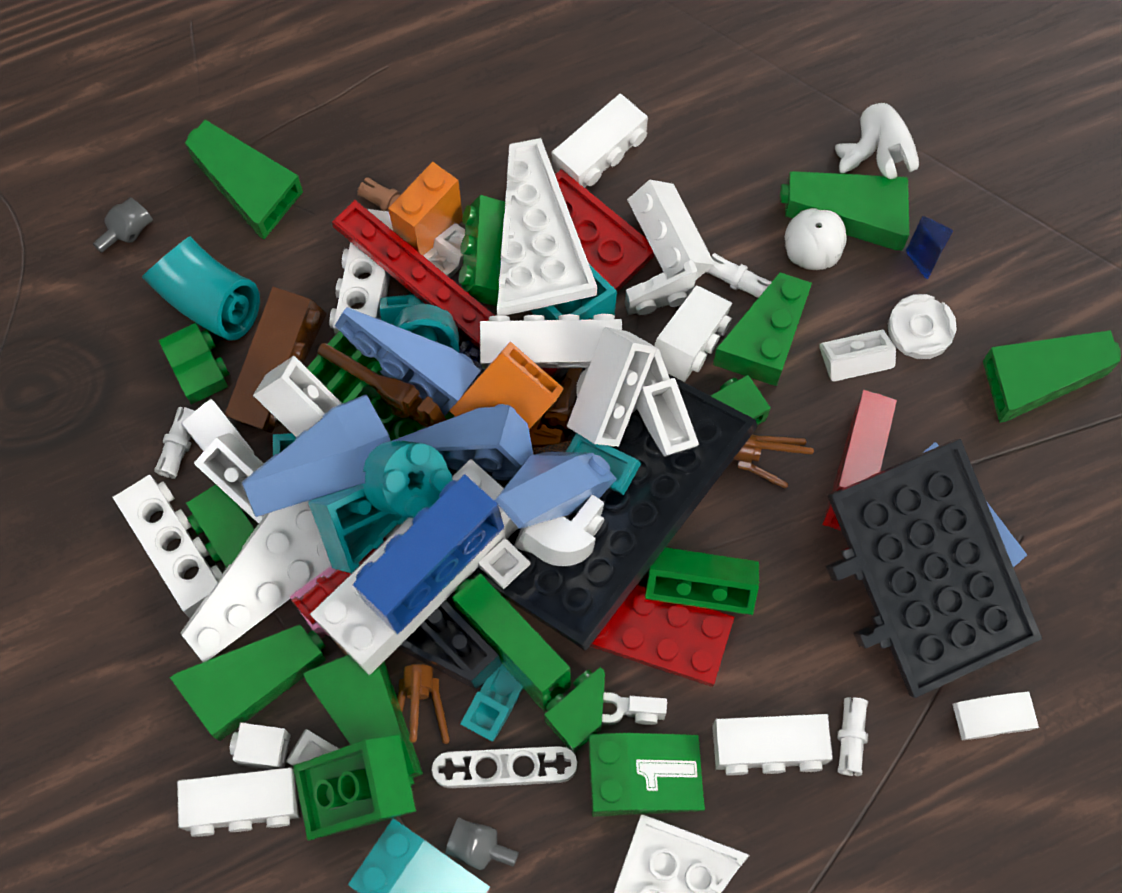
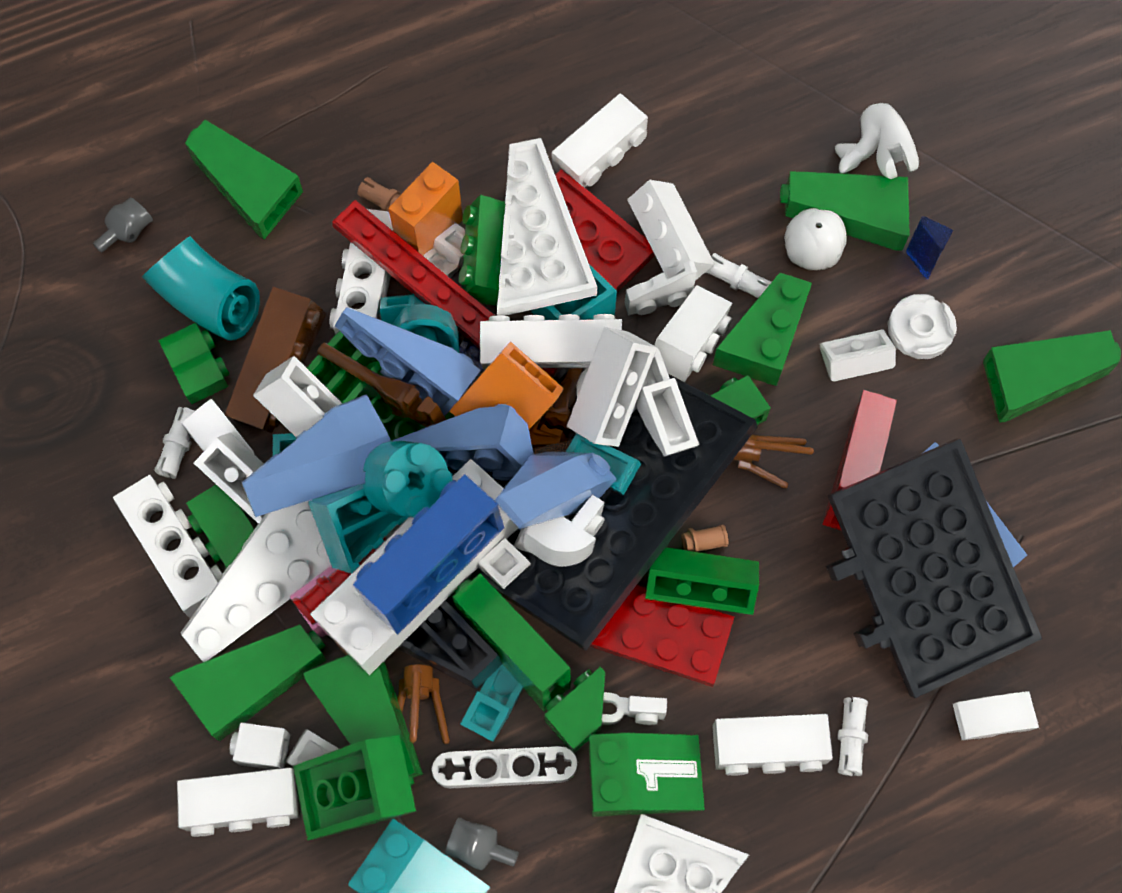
none -> nougat pin [681,525,729,552]

